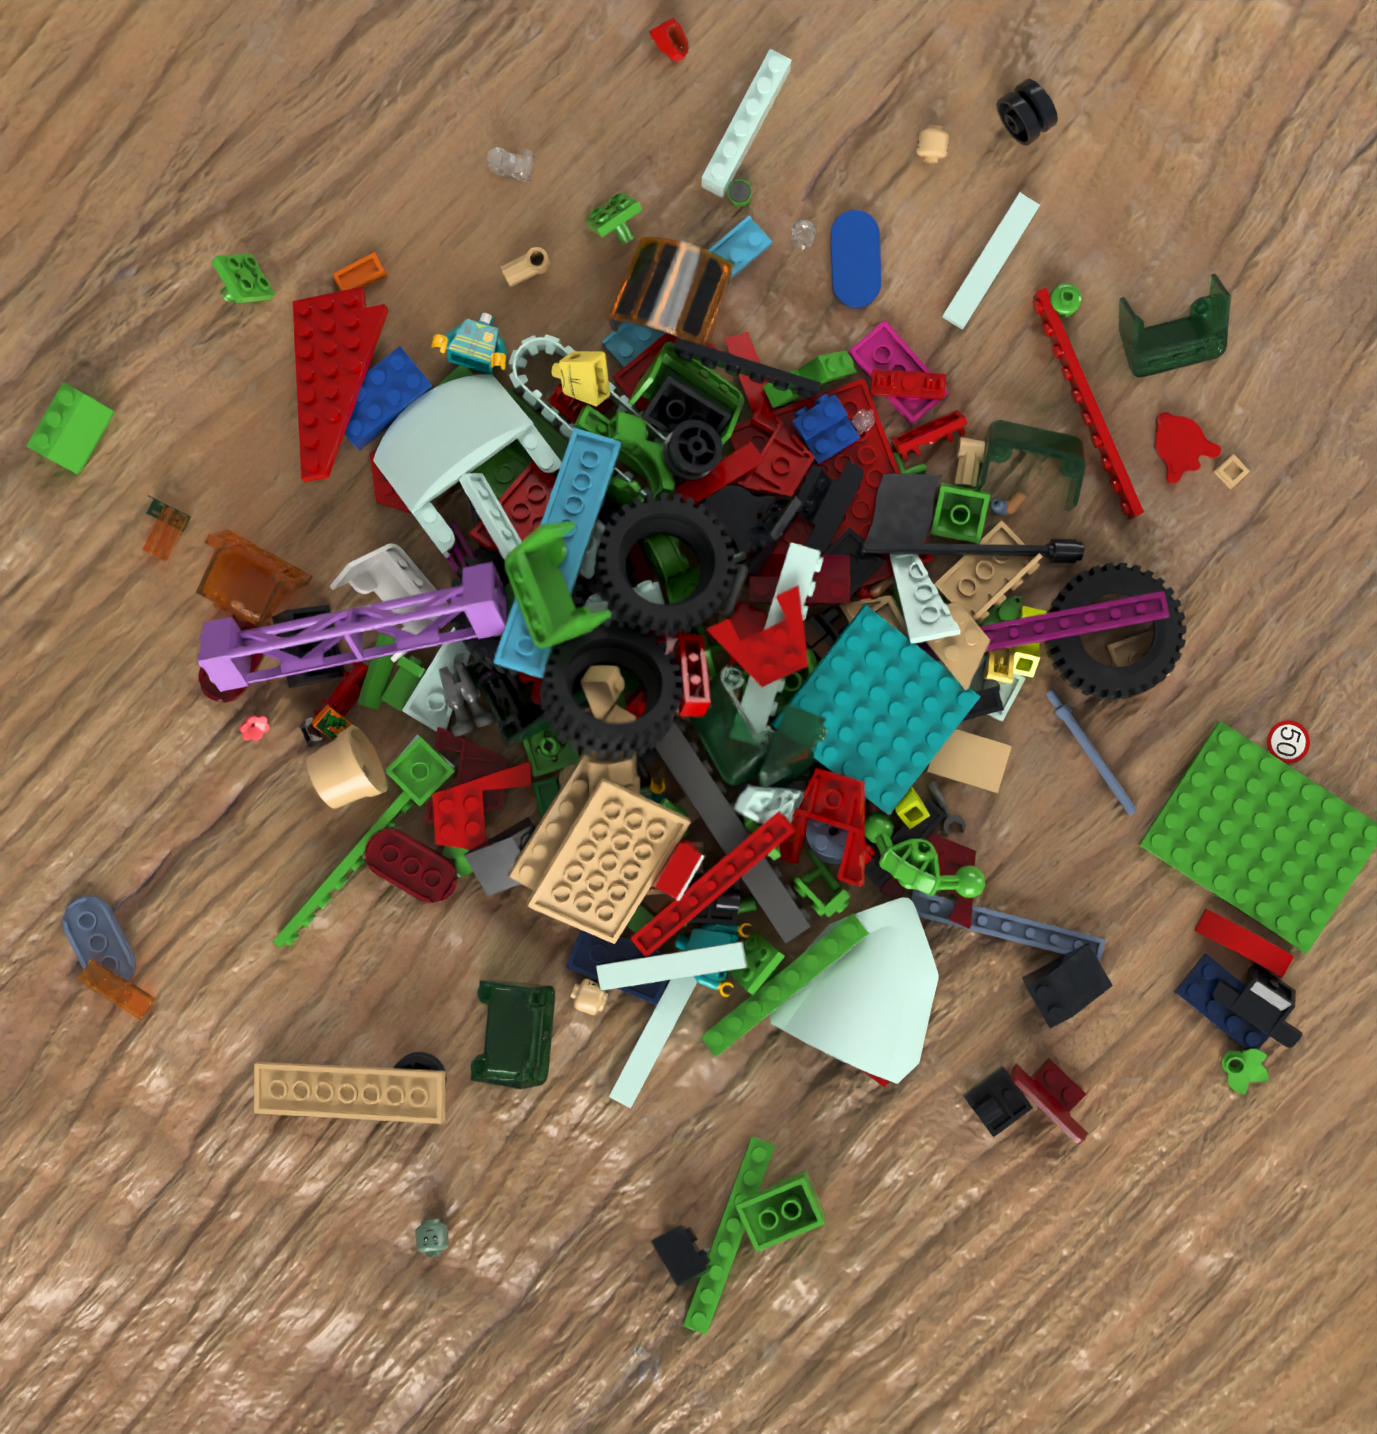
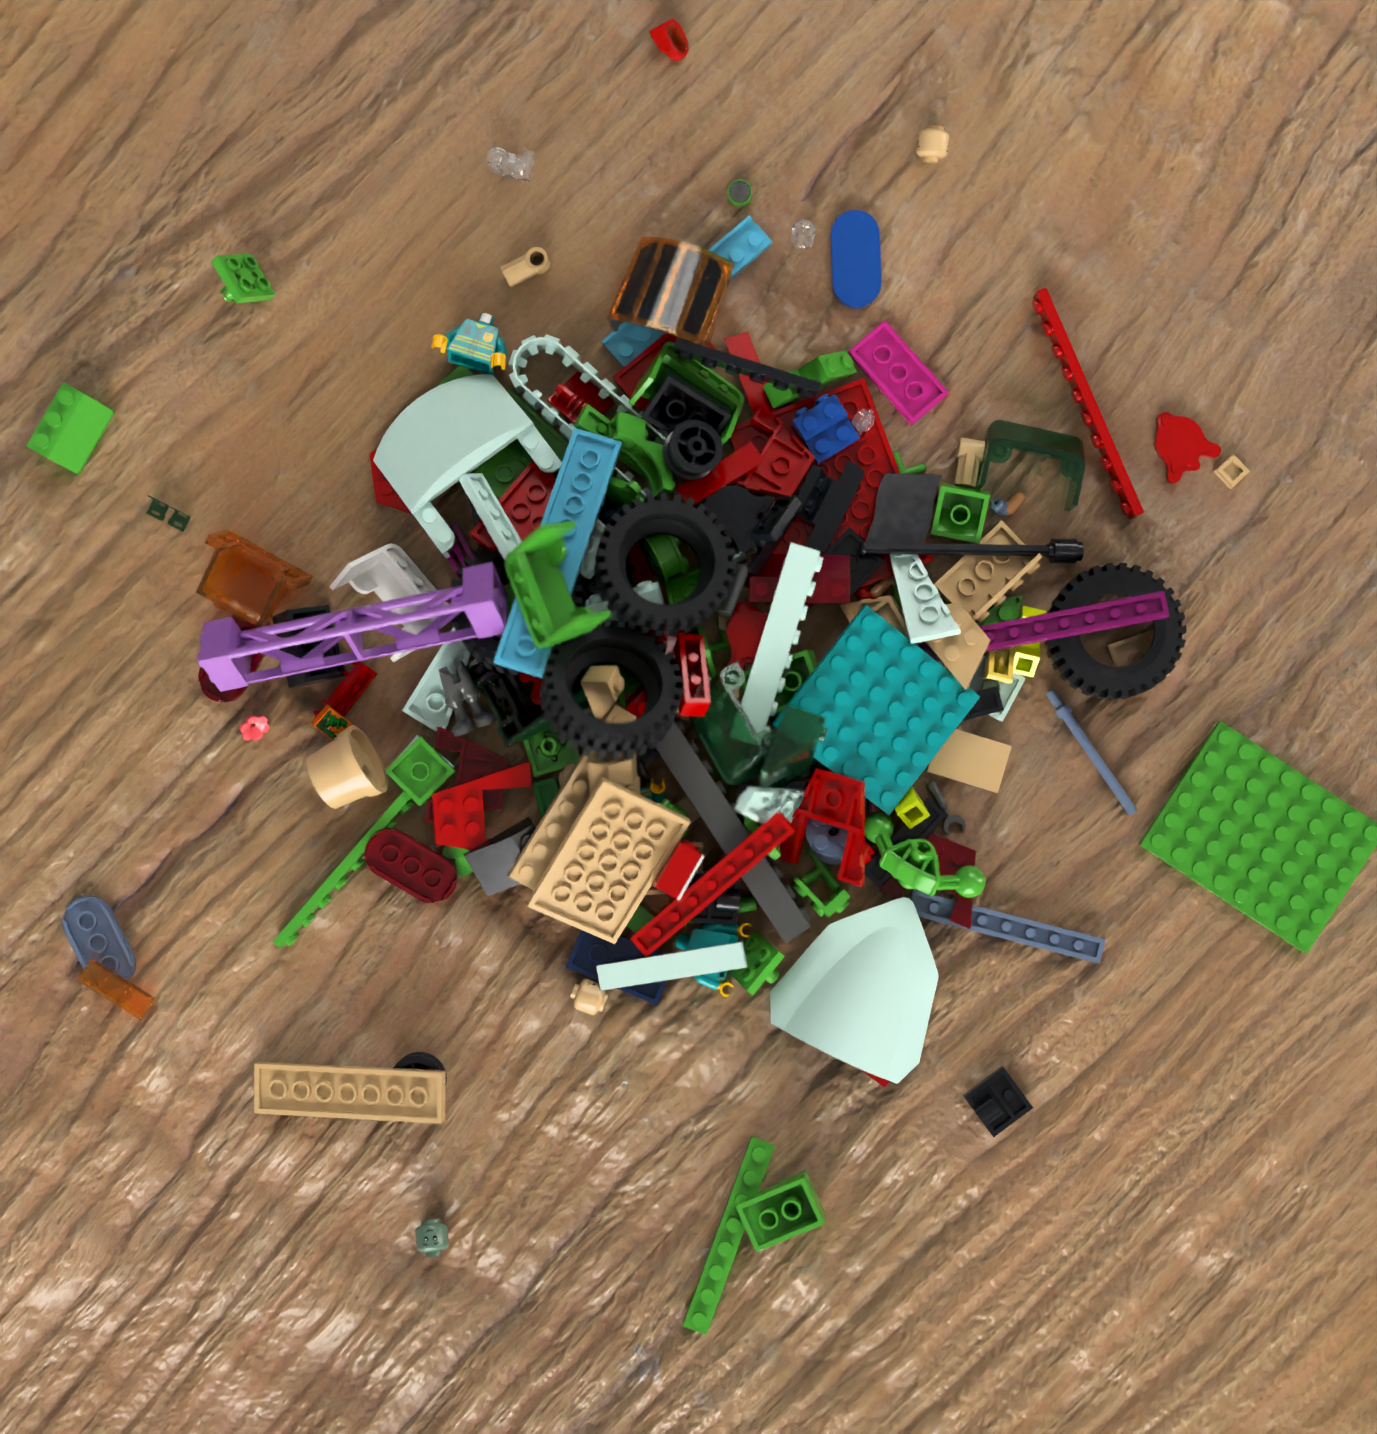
clear orange tile [142,506,189,561] -> none
red wing [292,287,388,482] -> none
black tile [299,717,322,747] -> none
orange tile [332,252,387,291] -> none
blue piece [345,346,434,451] -> none
bright green tile [357,633,396,710] -> none
bright green bracket [381,655,427,711] -> none
clear green windscreen [470,980,555,1089] -> none
light yellow torso [551,351,610,406] -> none
bright green plate [584,193,643,244] -> none
light aqua tile [609,976,697,1108] -> none
black slope [651,1225,711,1286] -> none
bright green plate [701,913,870,1057] -> none
light aqua brick [702,49,792,198] -> none
red wing [706,585,808,687] -> none
black hips [803,607,848,661] -> none
red plate [870,369,946,400] -> none
red plate [890,410,968,461] -> none
light aqua tile [942,193,1040,330] -> none
black wheel [996,79,1058,146] -> none
dark red plate [1011,1058,1088,1144] -> none
black slope [1022,942,1113,1029] -> none
bright green head [1049,283,1082,319] -> none
clear green windscreen [1119,274,1231,378] -> none
dark blue plate [1174,953,1269,1050] -> none
red slope [1194,909,1294,978] -> none
black plate [1212,963,1302,1048] -> none
bright green plate [1222,1048,1269,1095] -> none
sticker [1267,721,1310,763] -> none

